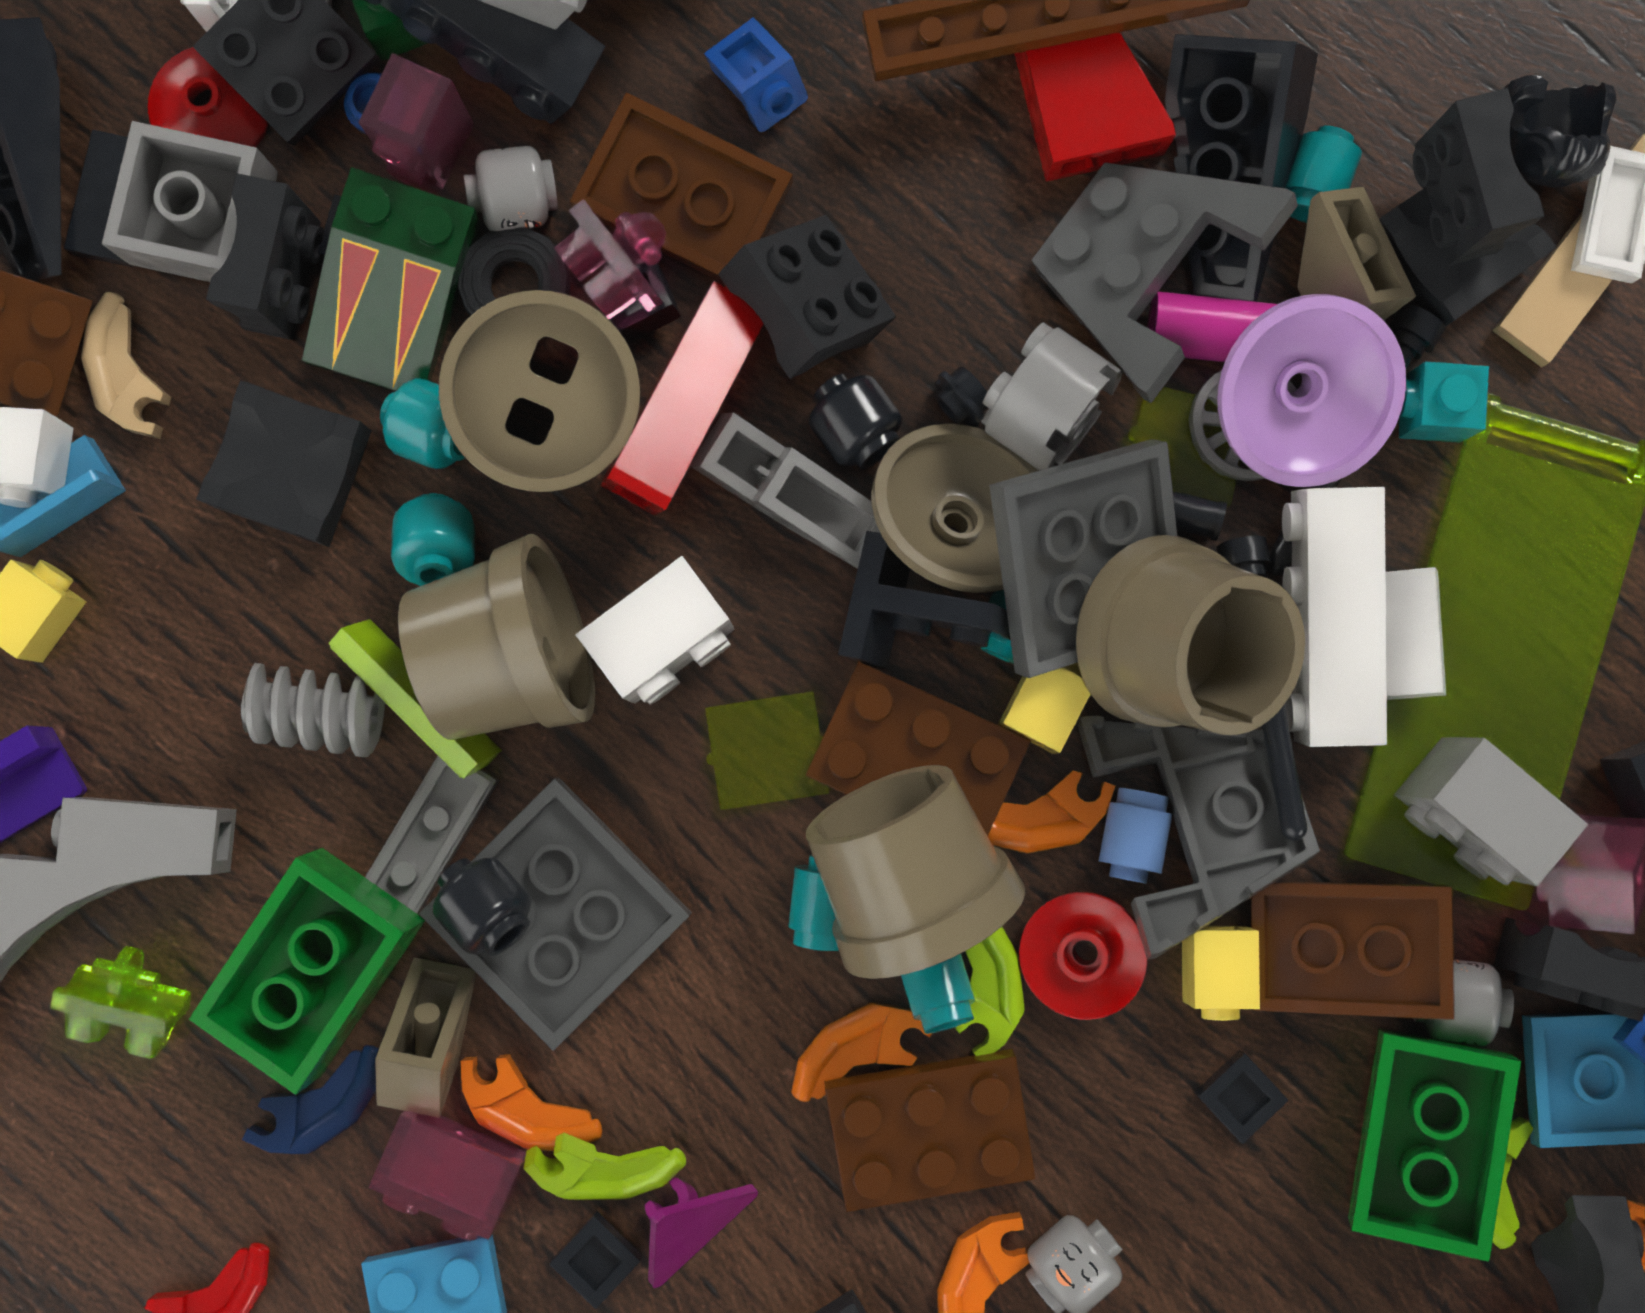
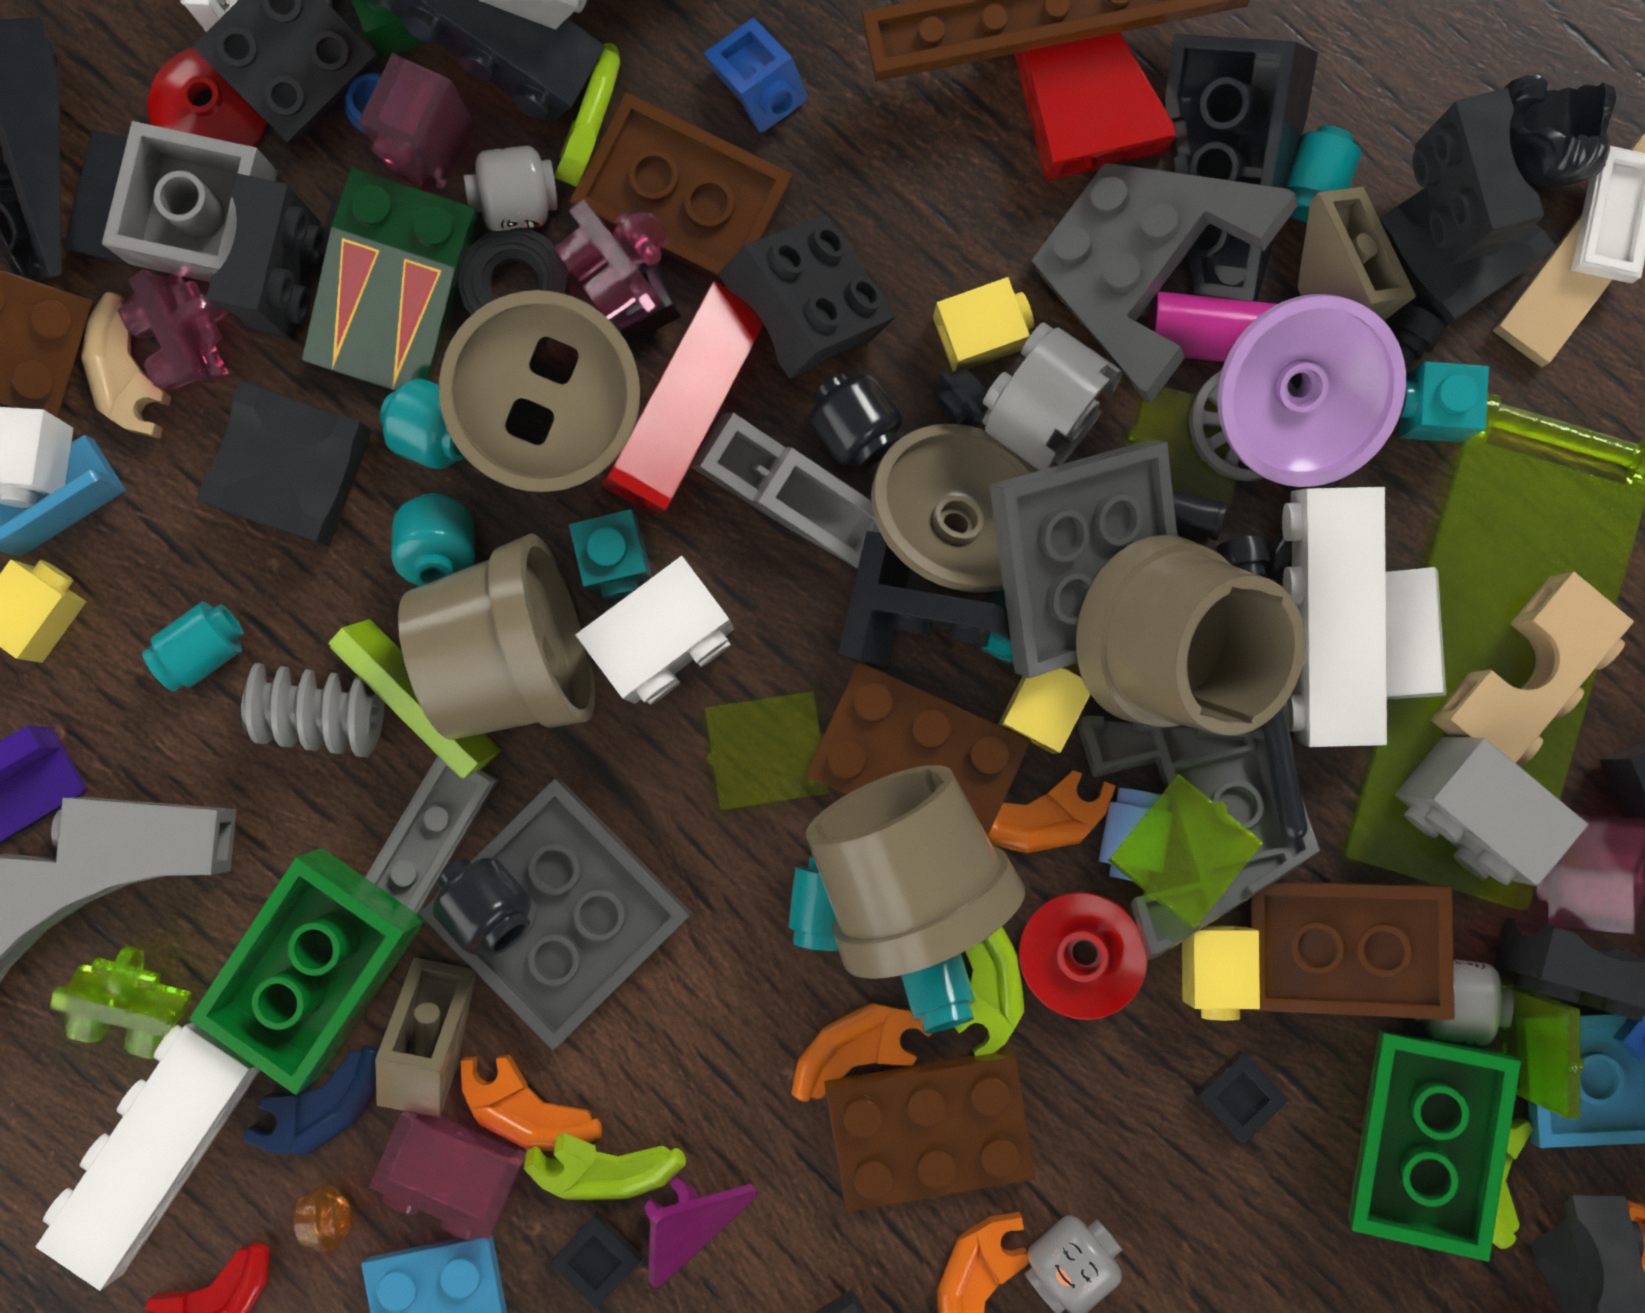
none -> white brick [36,1022,260,1291]
none -> clear pink hips [117,270,229,389]
none -> teal brick [142,601,244,692]
none -> clear orange plate [294,1185,351,1253]
none -> lime piece [554,43,620,187]
none -> teal brick [569,509,652,600]
none -> light yellow brick [933,277,1034,372]
none -> clear neon green piece [1108,774,1264,930]
none -> tan arch [1430,571,1634,767]
none -> clear neon green piece [1499,984,1584,1119]

